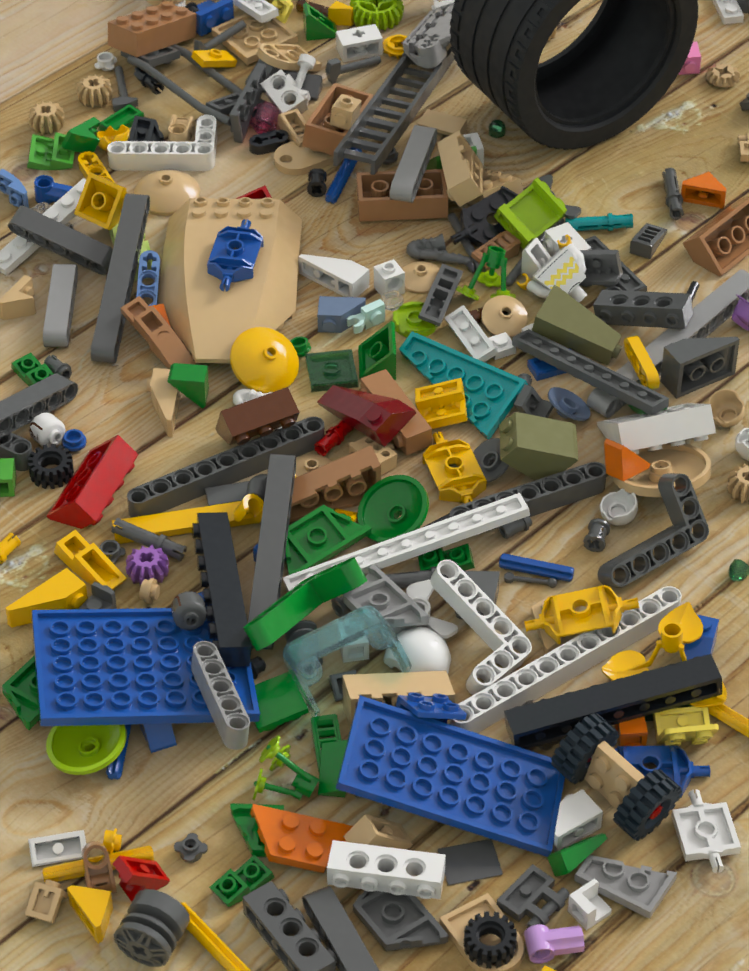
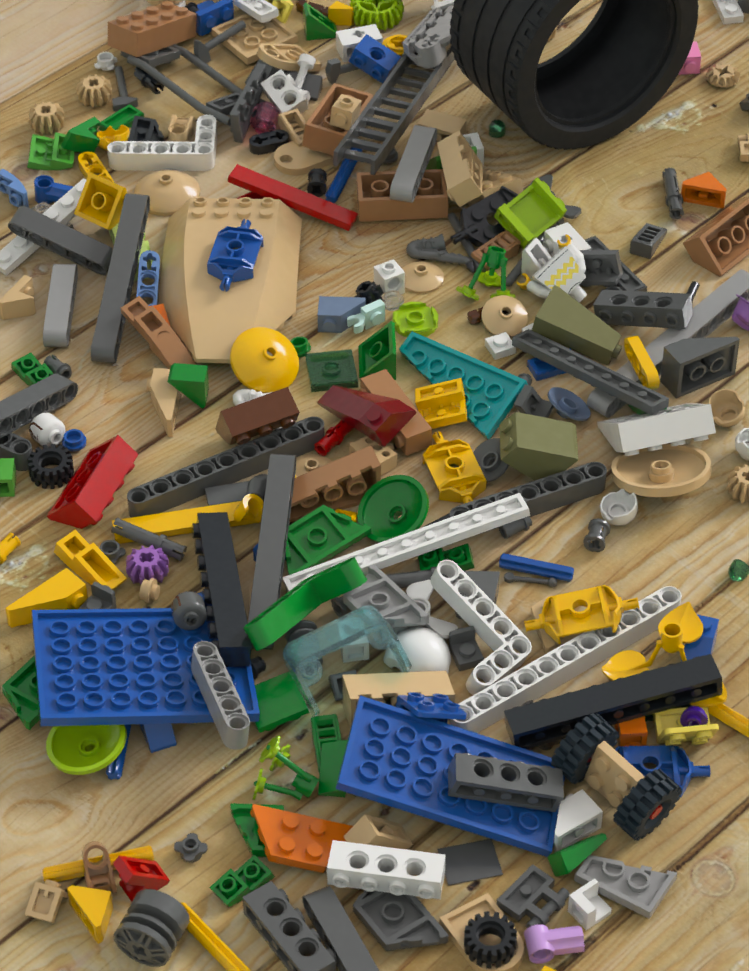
white slope [28,830,86,867] -> none
yellow plate [102,828,122,853] -> none
yellow plate [191,49,238,68] -> none
white slope [298,254,369,297] -> none
dark grey slope [418,263,463,326] -> none
white plate [444,305,498,362] -> none
teal pin [565,213,633,231] -> none
dark grey beam [598,473,709,587] -> none
orange slope [604,438,651,481] -> none
white plate [671,789,741,873] -> none
none -> red tile [227,164,358,231]
none -> blue brick [349,34,401,84]
none -> black gear [355,281,384,305]
none -> dark grey brick [448,753,564,812]
none -> dark grey bracket [449,626,484,672]
none -> dark purple plate [680,706,708,727]

